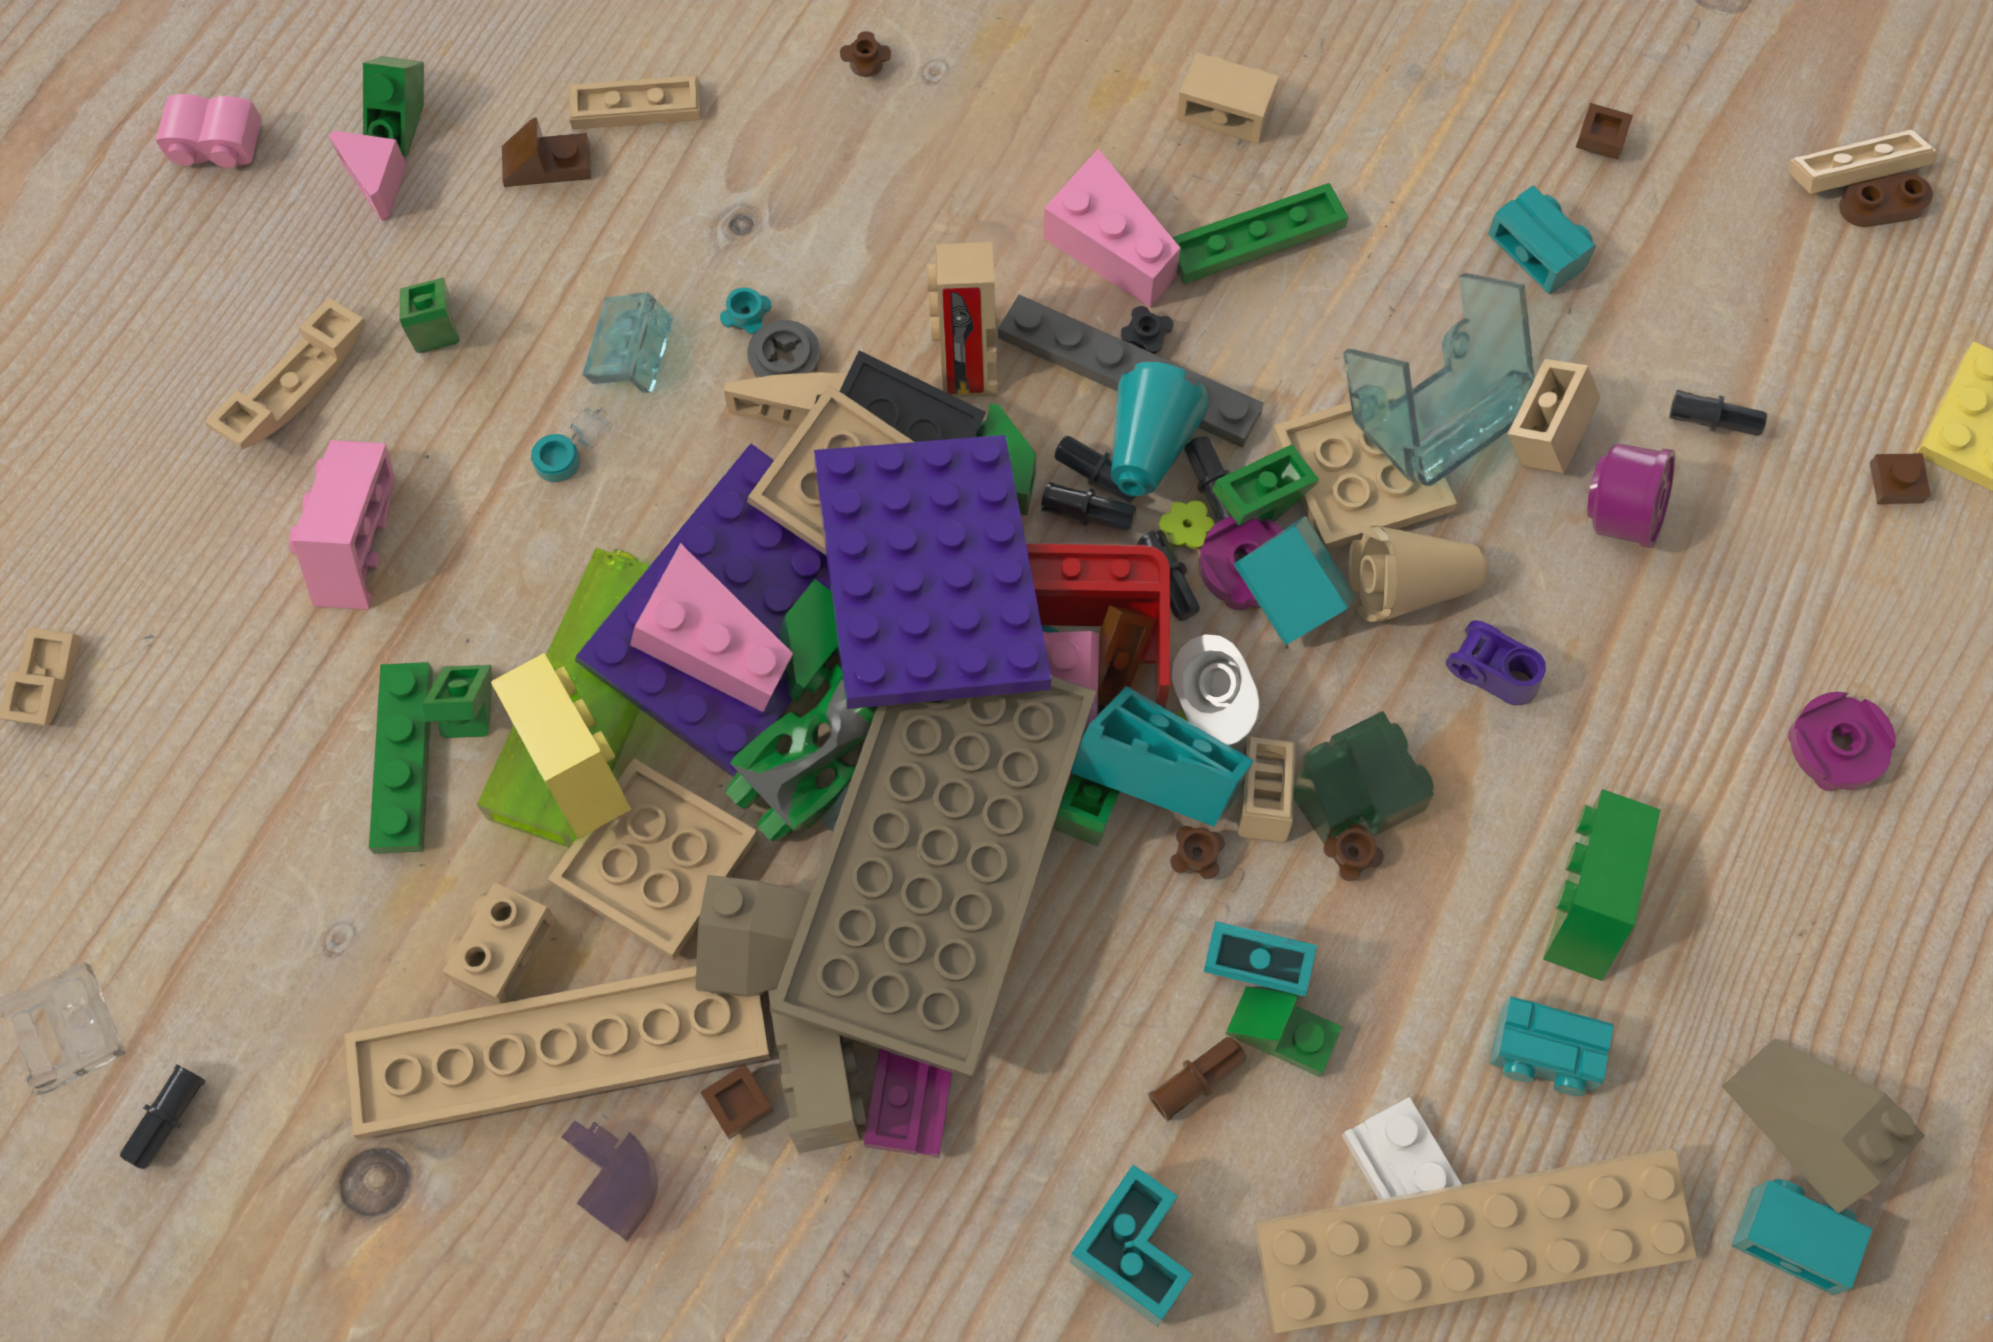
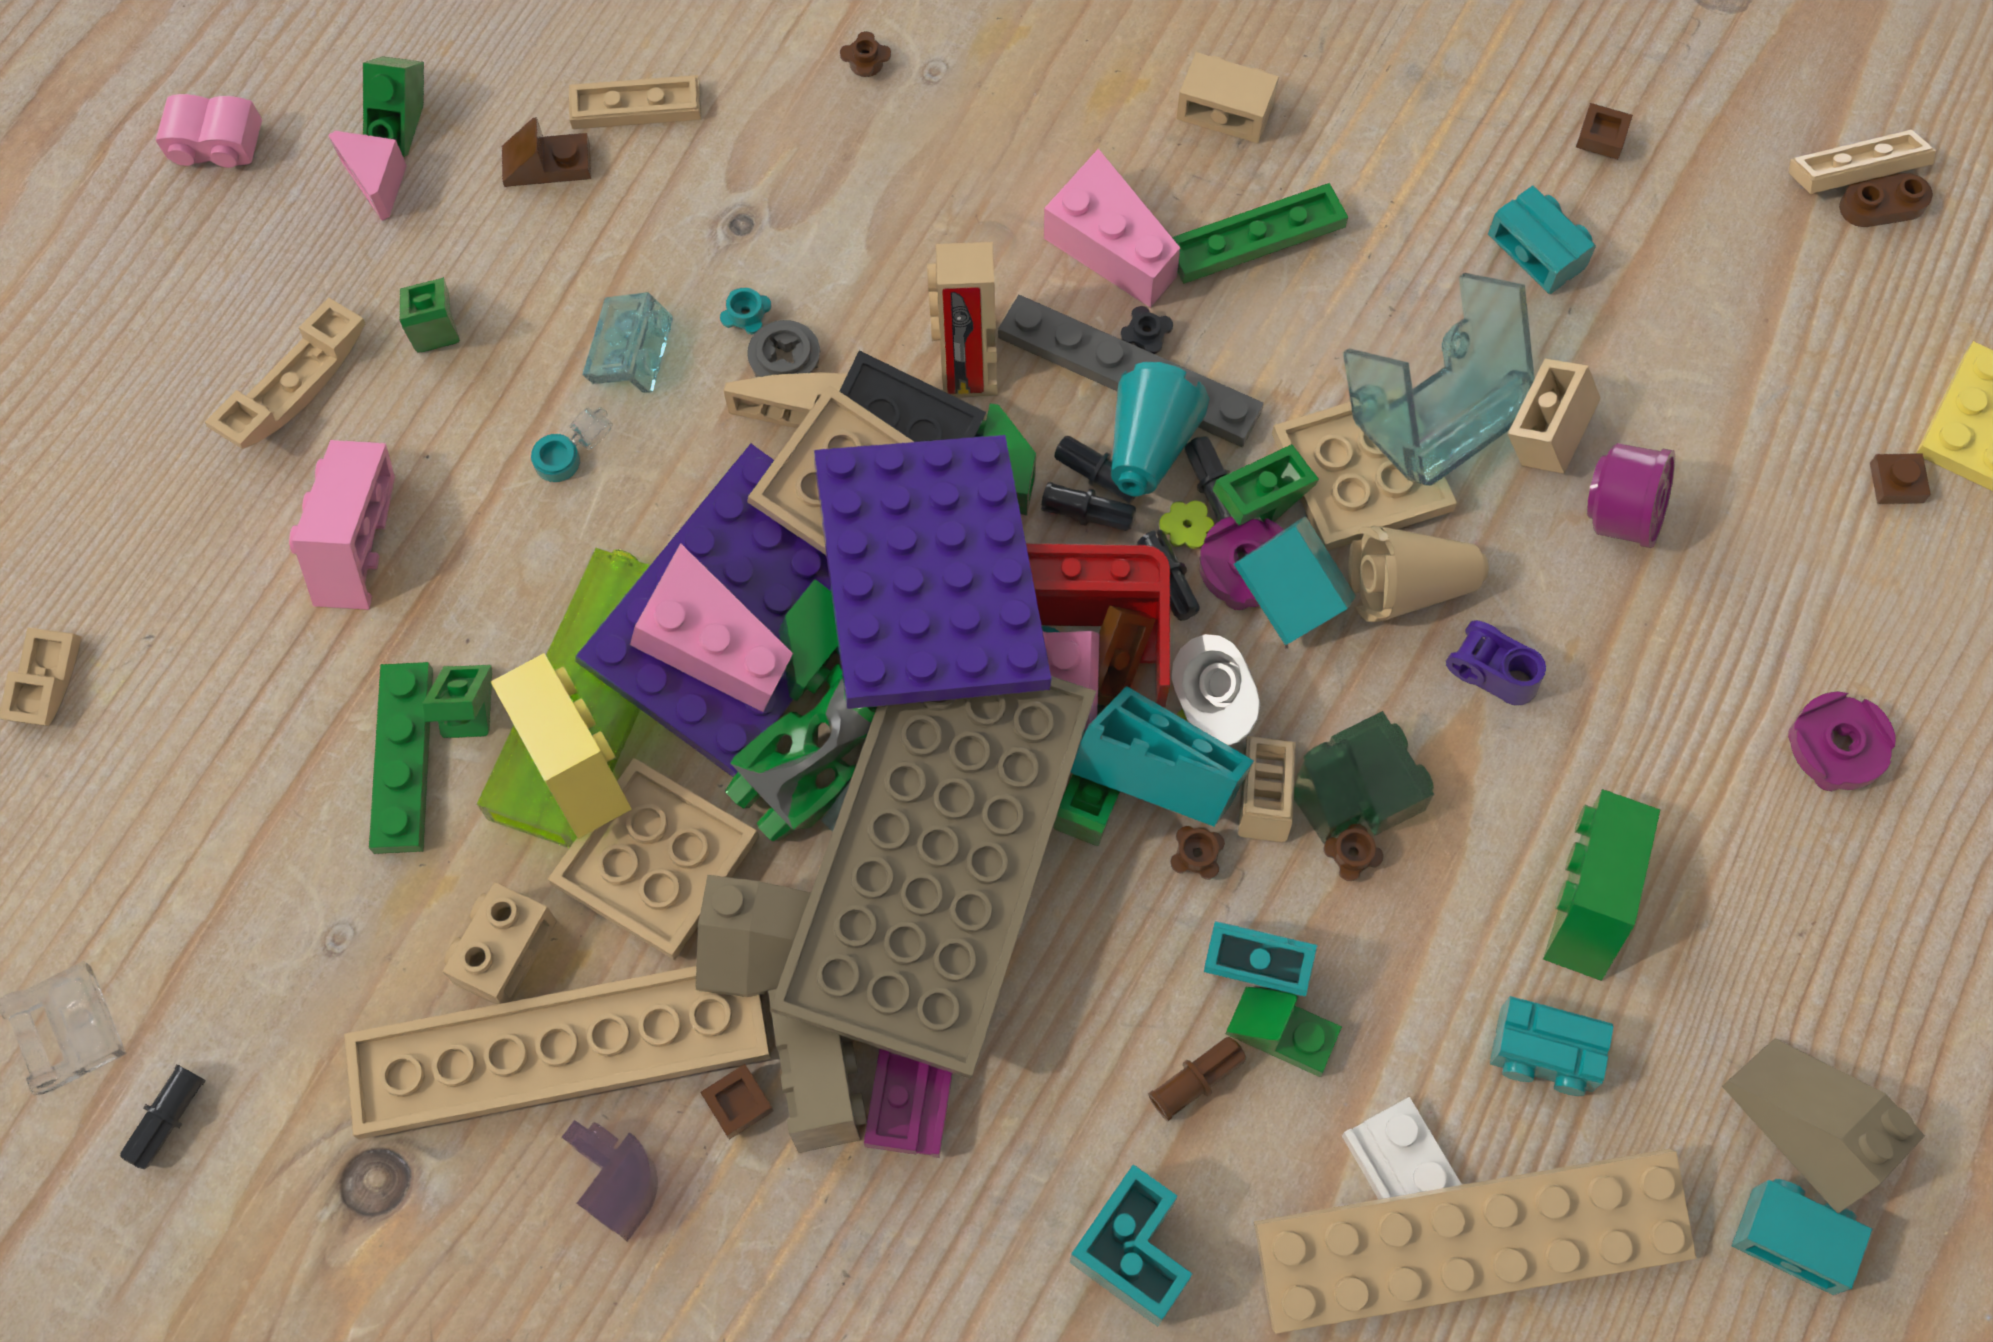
black axle [1669,389,1767,436] -> none

